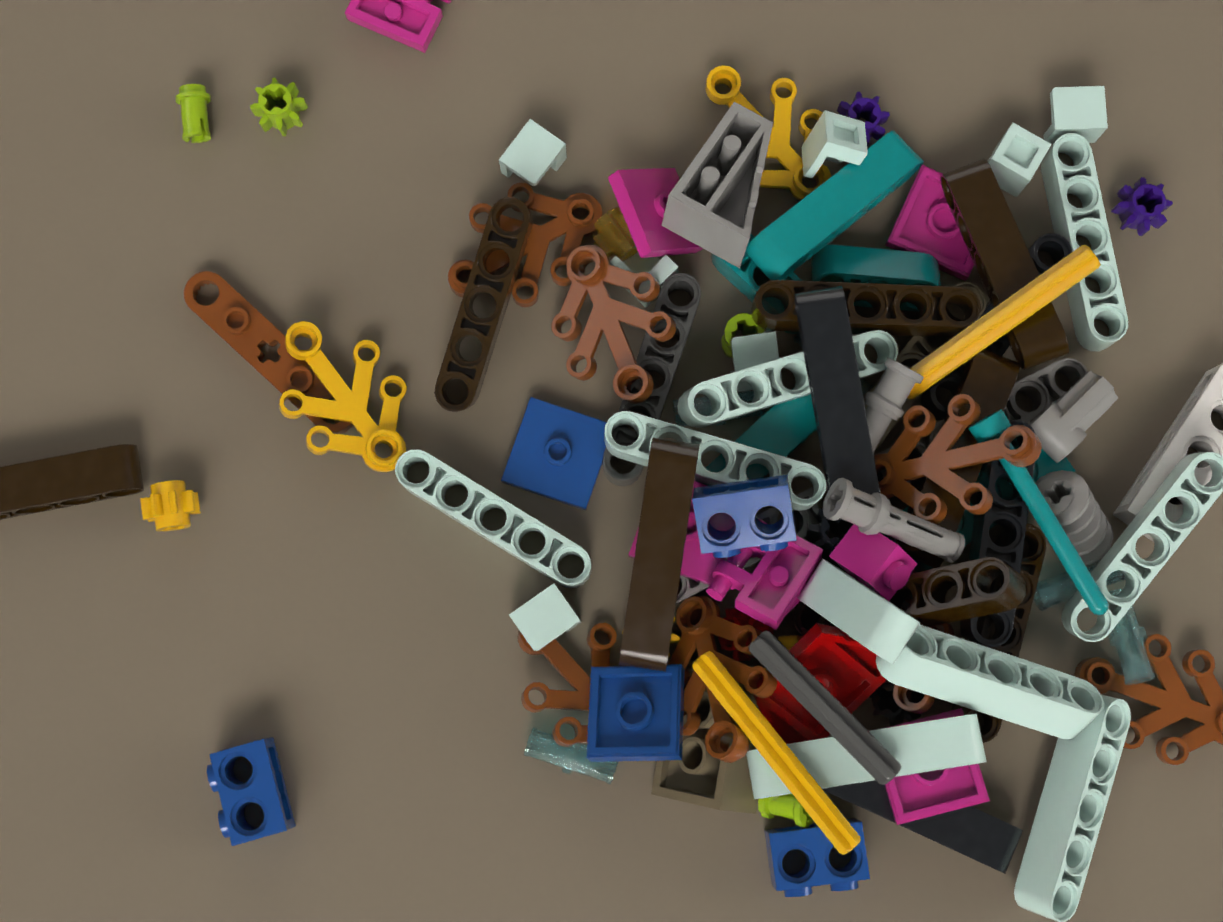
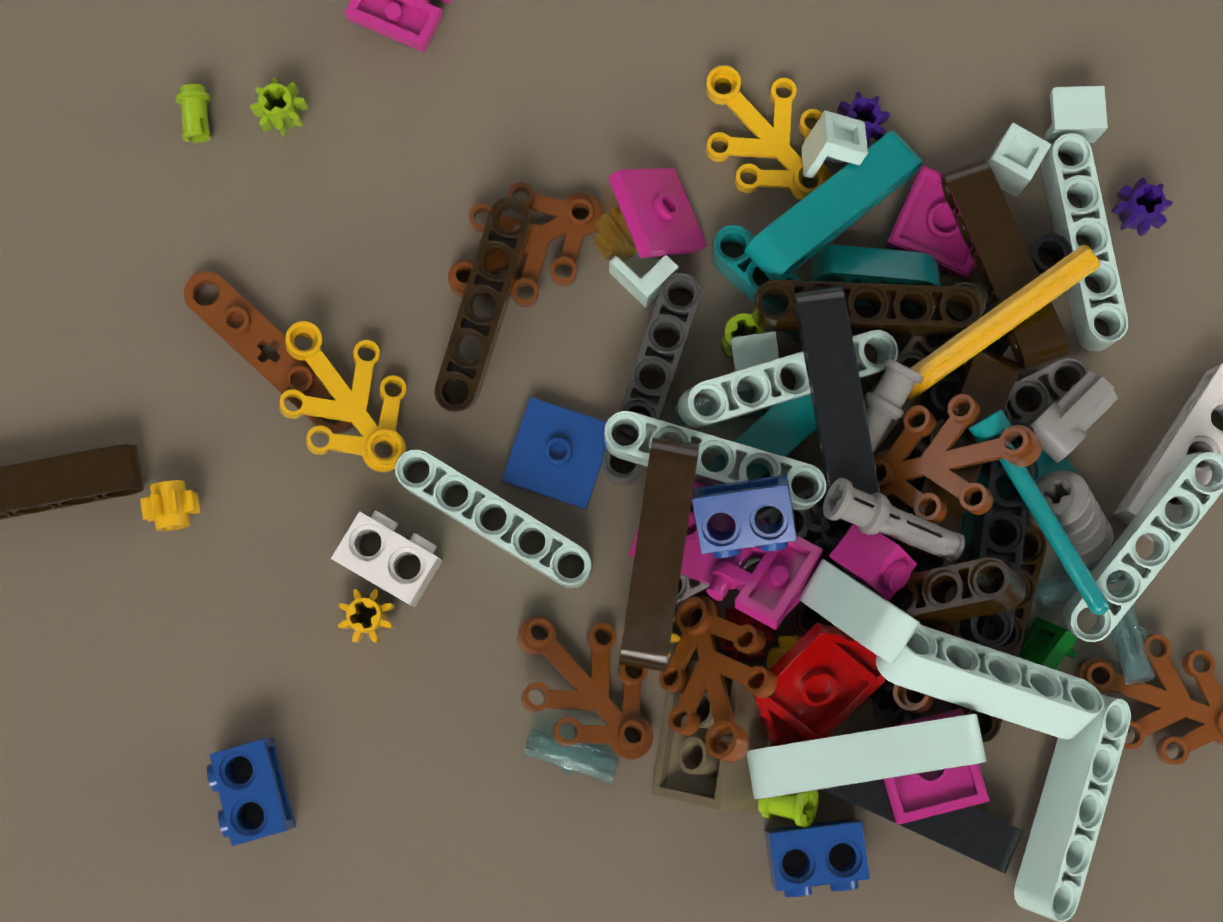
light aqua panel [499,119,567,186] -> none
light aqua panel [509,583,581,651] -> none
dark orange plant [551,245,676,404] -> none
blue plate [586,664,685,762] -> none
light grey wedge [661,102,773,269] -> none
yellow axle [692,651,861,855] -> none
dark grey axle [748,630,901,785] -> none
none -> white brick [331,510,442,607]
none -> yellow gear [338,589,395,643]
none -> green tile [1019,617,1077,672]

